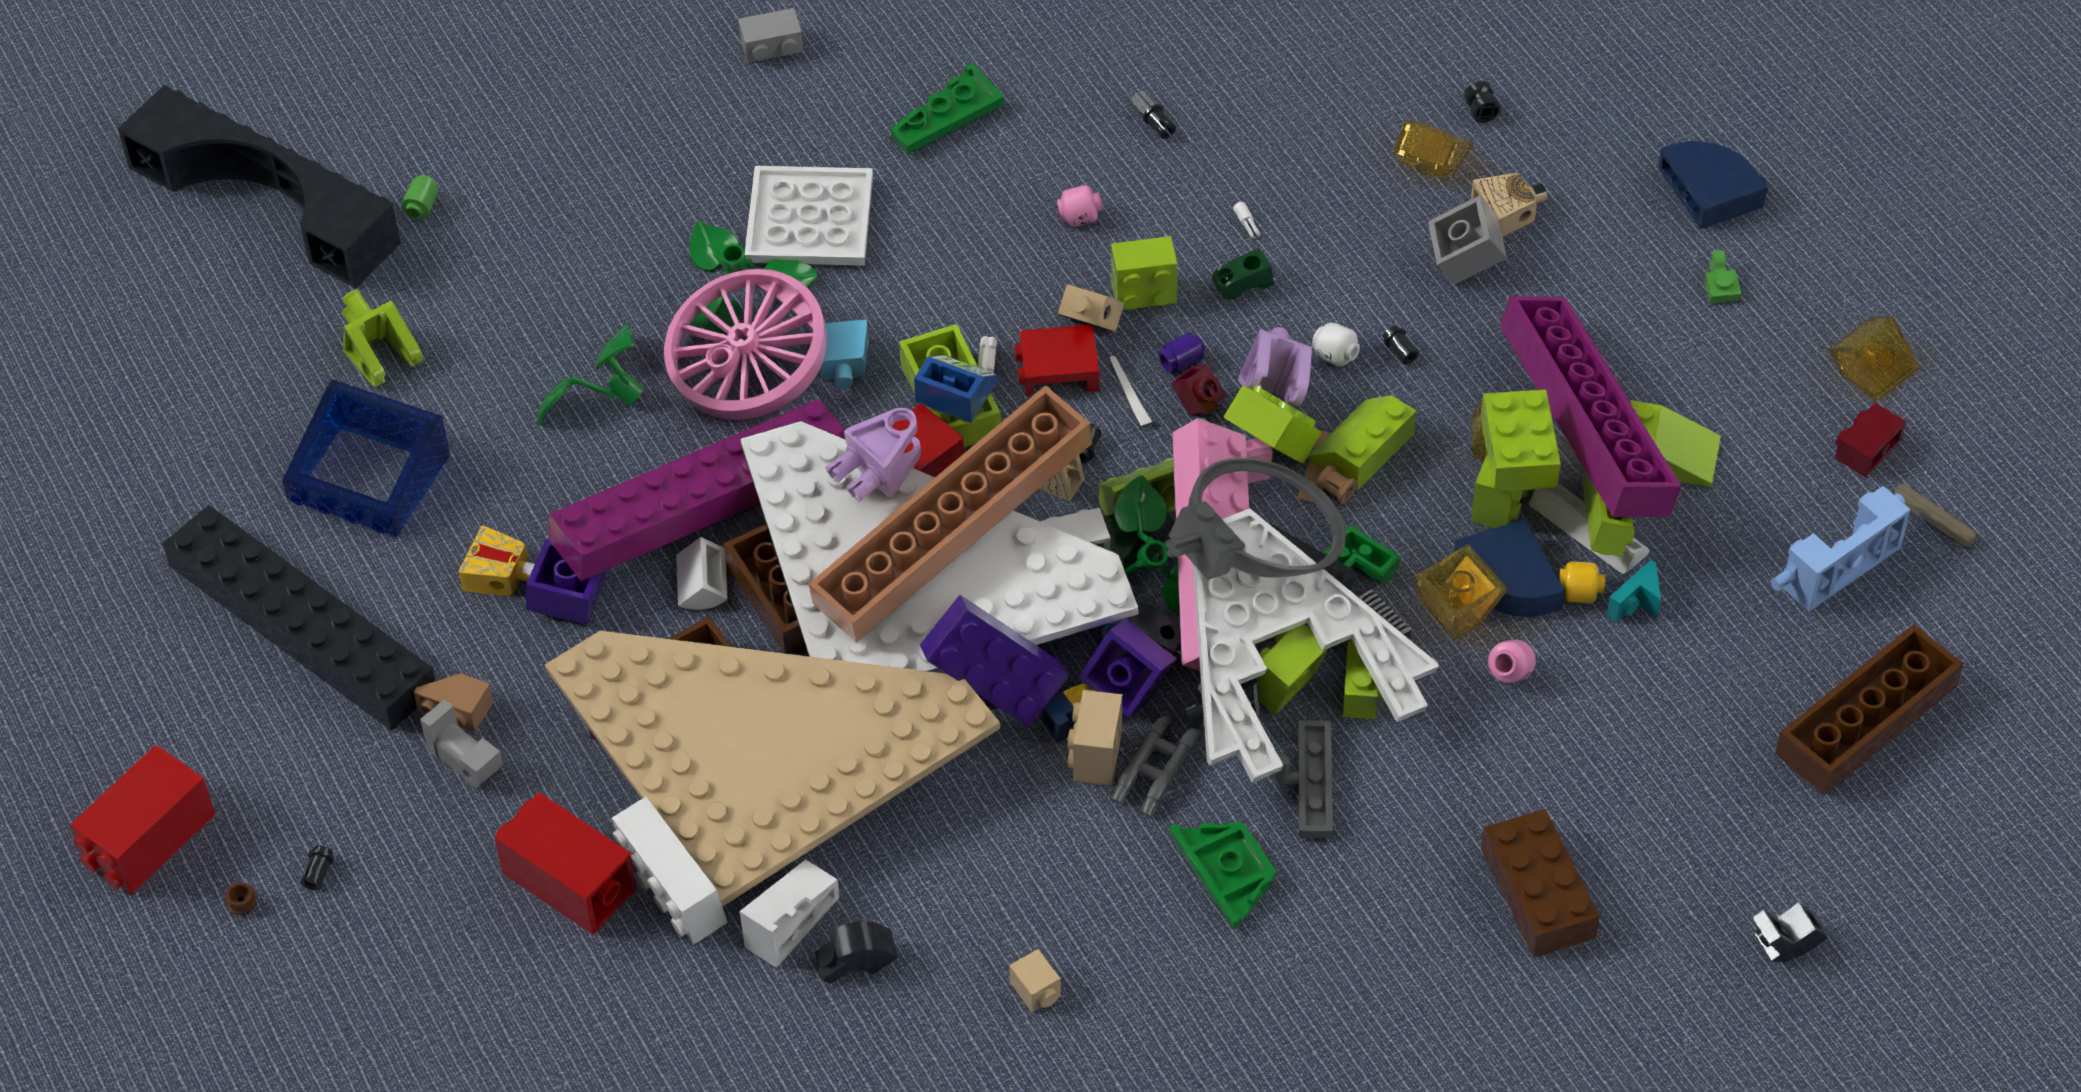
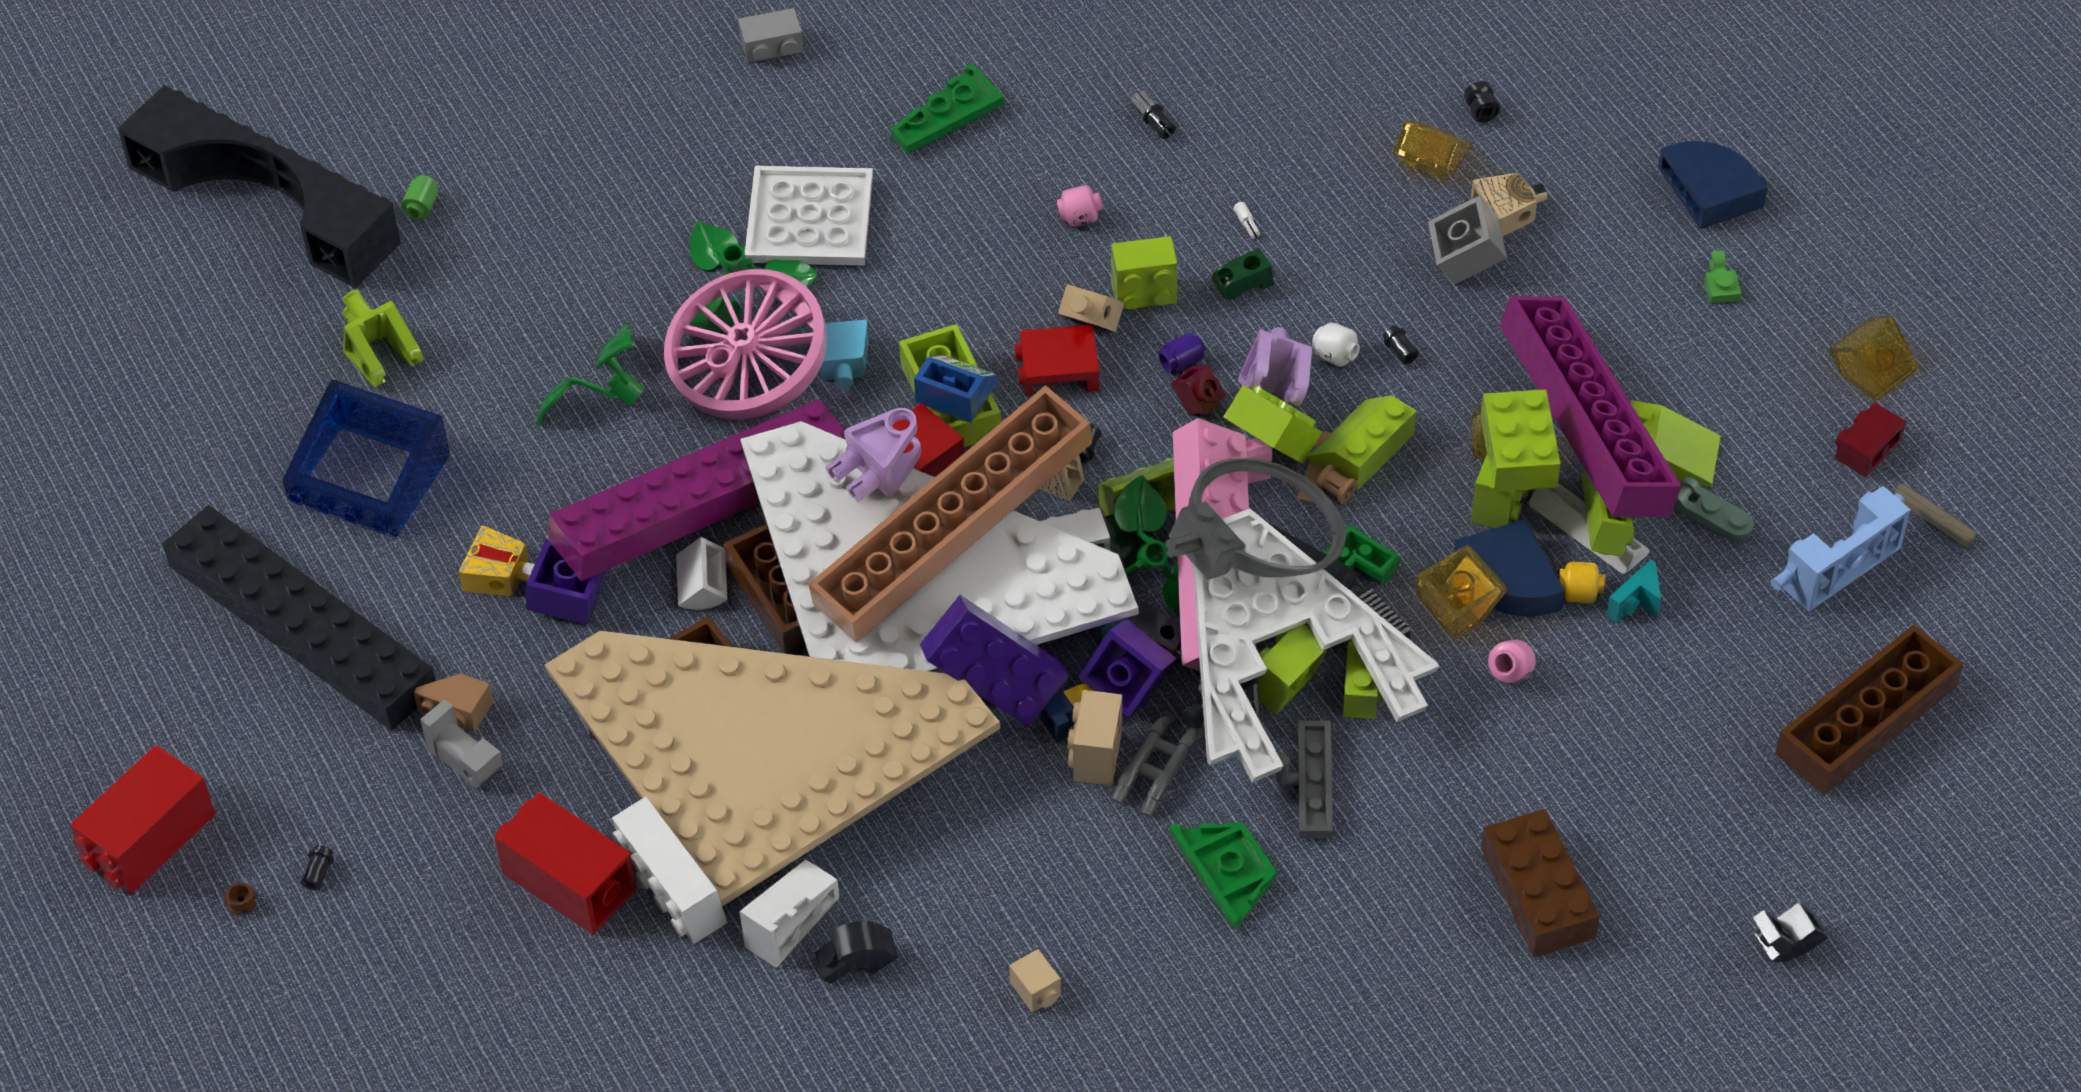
white axle [978,336,997,373] -> none
white sticker [1110,356,1152,426] -> none
none -> sand green plate [1673,477,1754,543]

